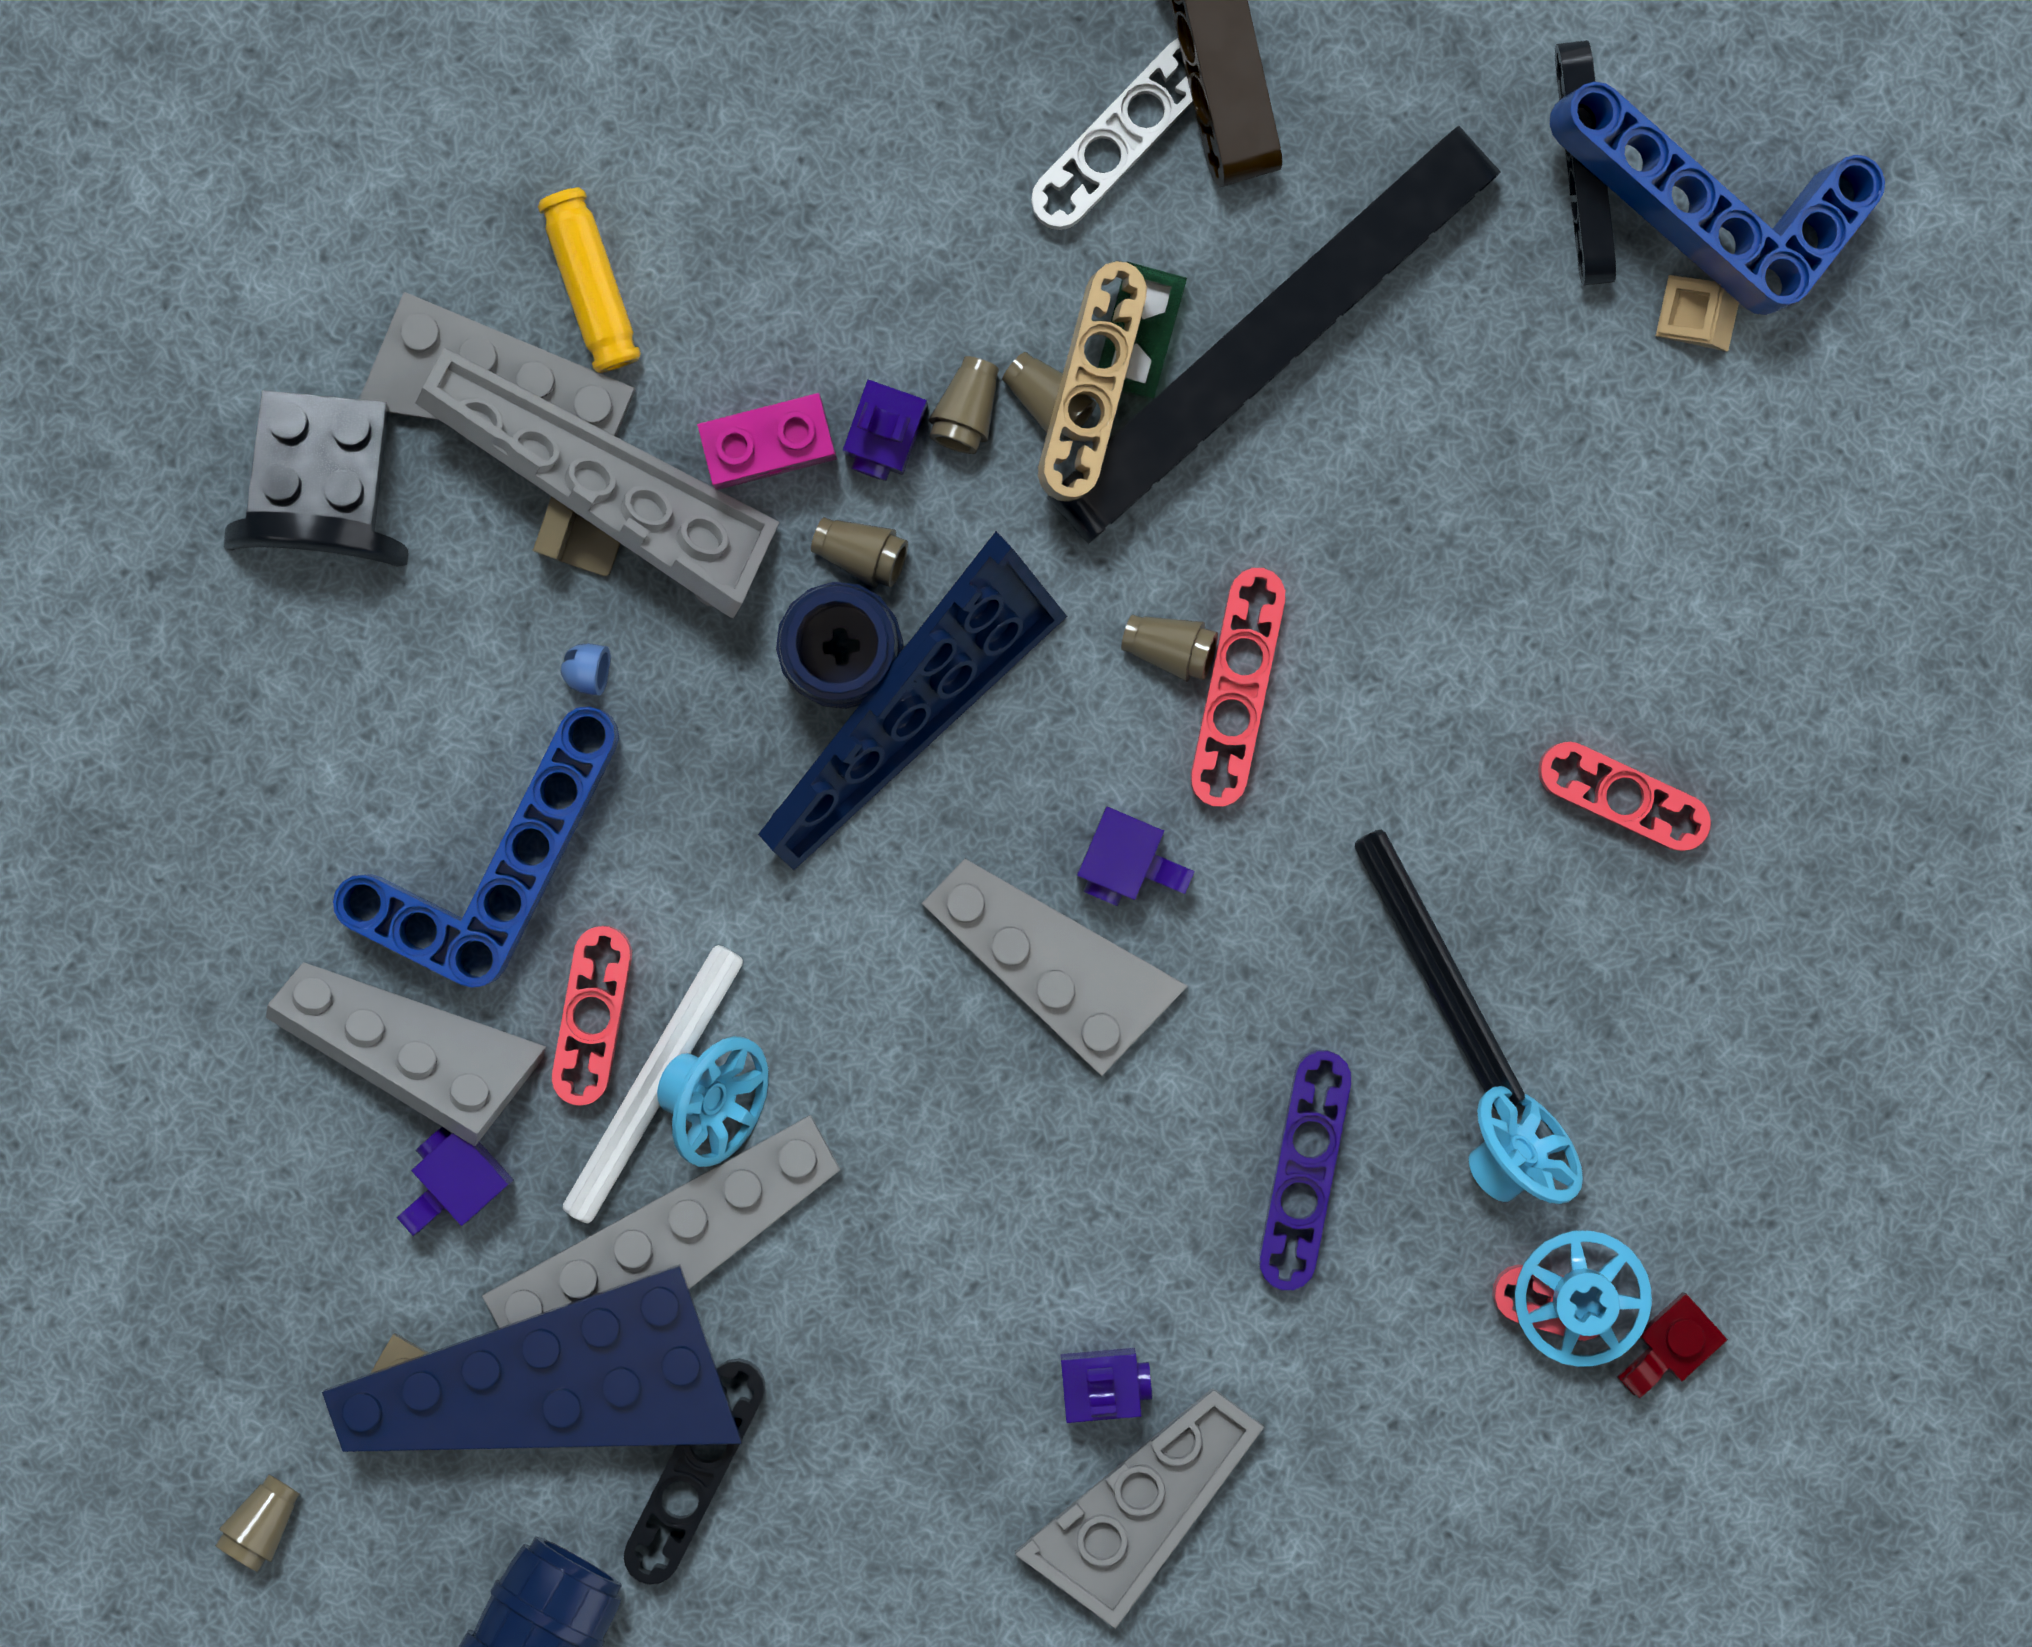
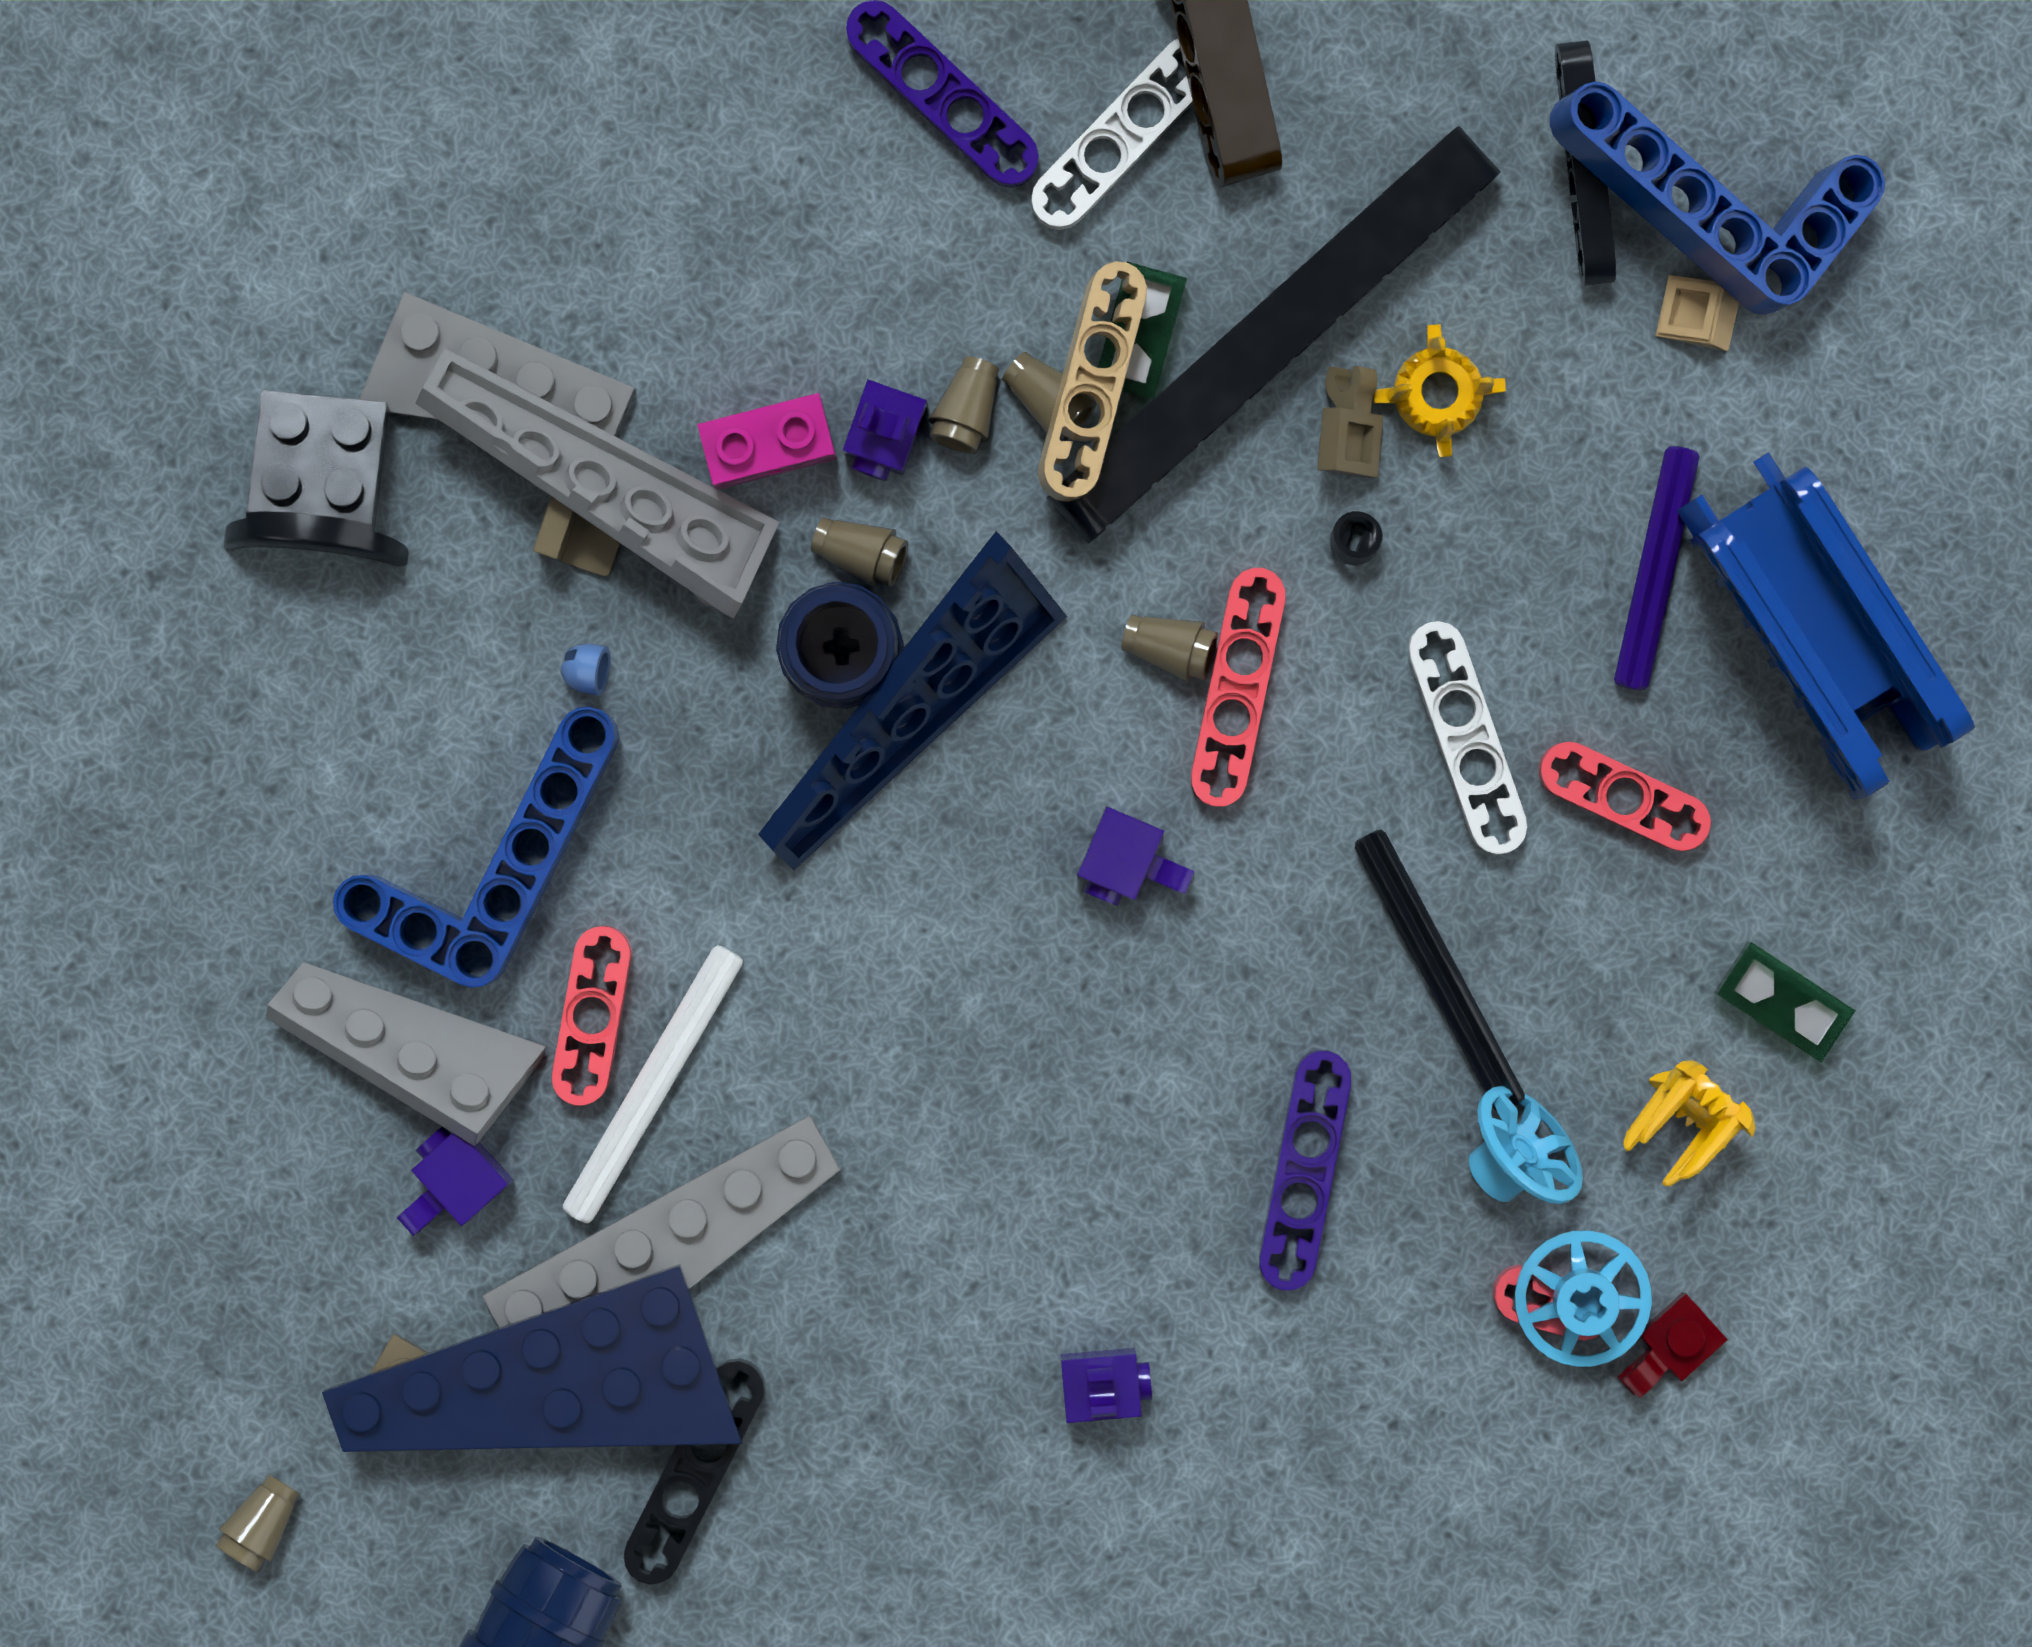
yellow axle [538,187,641,373] -> none
medium azure wheel [657,1036,768,1167] -> none
light grey wing [922,859,1188,1076] -> none
light grey wing [1015,1388,1264,1629] -> none
none -> dark purple beam [846,0,1039,188]
none -> dark tan plate [1317,366,1383,478]
none -> black hinge [1330,511,1383,566]
none -> yellow piece [1373,324,1506,457]
none -> white beam [1407,621,1527,854]
none -> dark purple axle [1614,446,1700,691]
none -> yellow piece [1623,1060,1756,1186]
none -> blue piece [1677,452,1975,800]
none -> clear green piece [1714,941,1856,1063]

